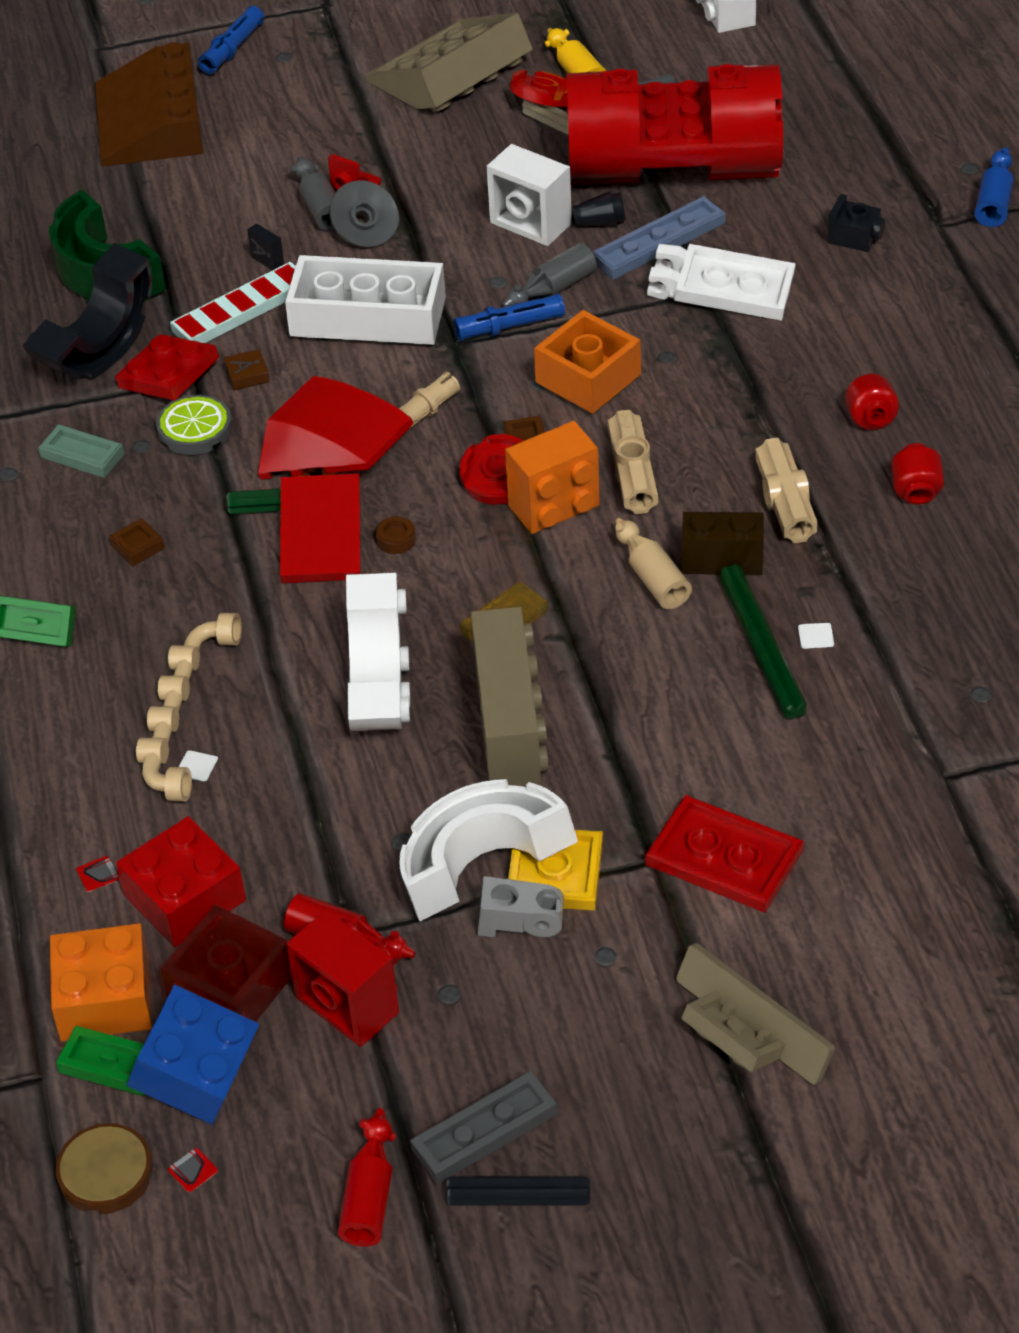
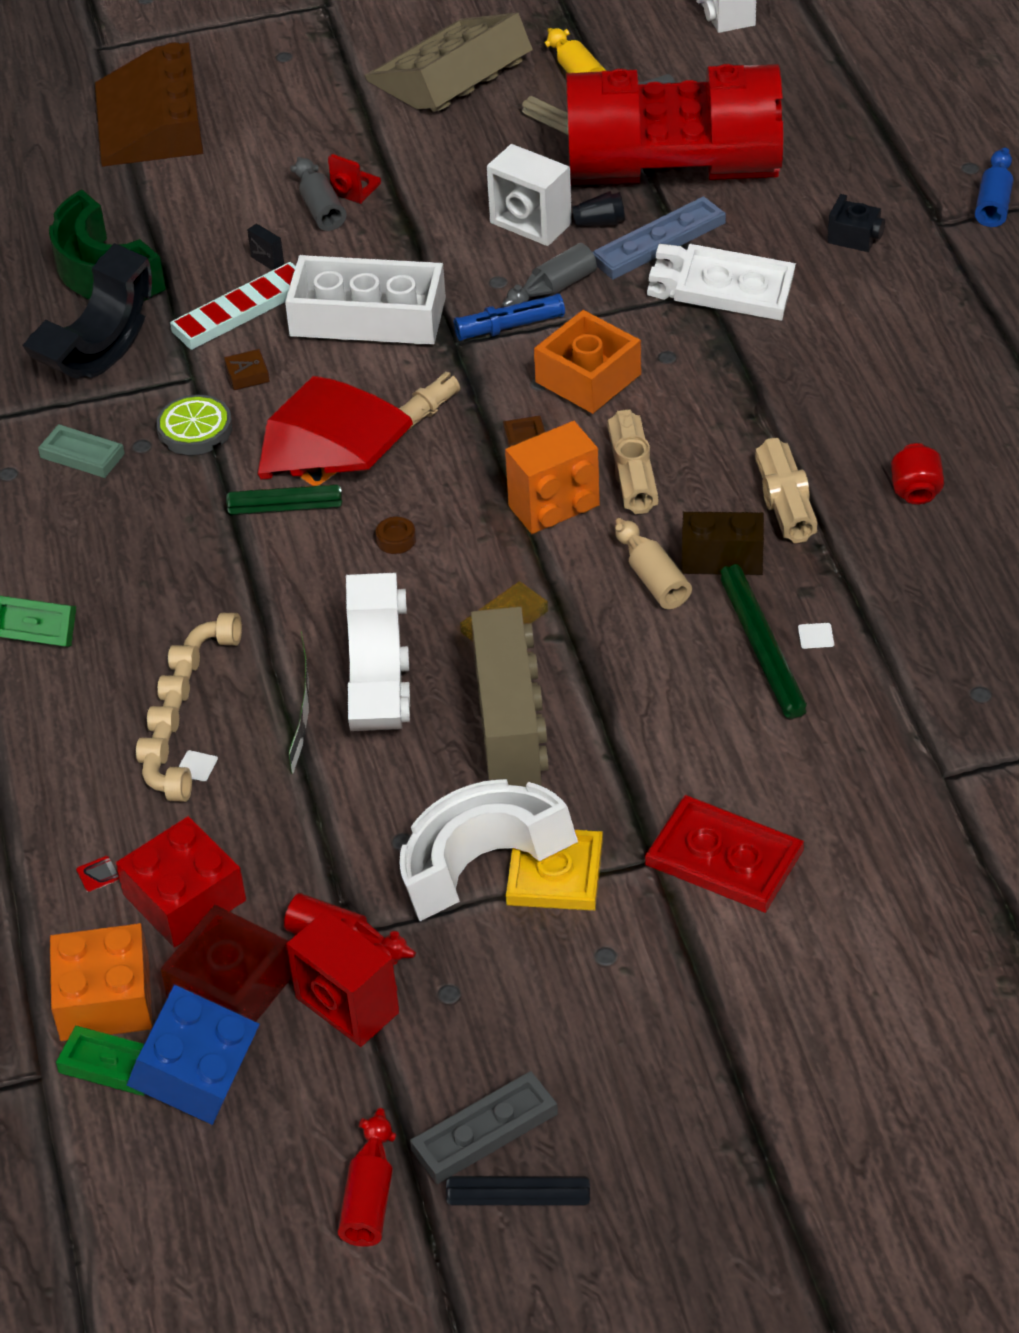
pearl gold tile [55,1123,153,1214] -> none
reddish brown tile [109,518,165,567] -> none
red plate [115,334,220,401] -> none
sticker [168,1148,218,1193] -> none
blue pin [198,6,264,74] -> none
red tile [280,473,361,583] -> none
dark grey dish [330,180,399,248] -> none
red tile [460,434,523,505] -> none
light grey leg [477,876,564,937] -> none
red tile [509,70,567,107] -> none
dark tan bracket [676,943,835,1085] -> none
red head [845,373,899,430] -> none
none -> sticker [289,631,309,774]

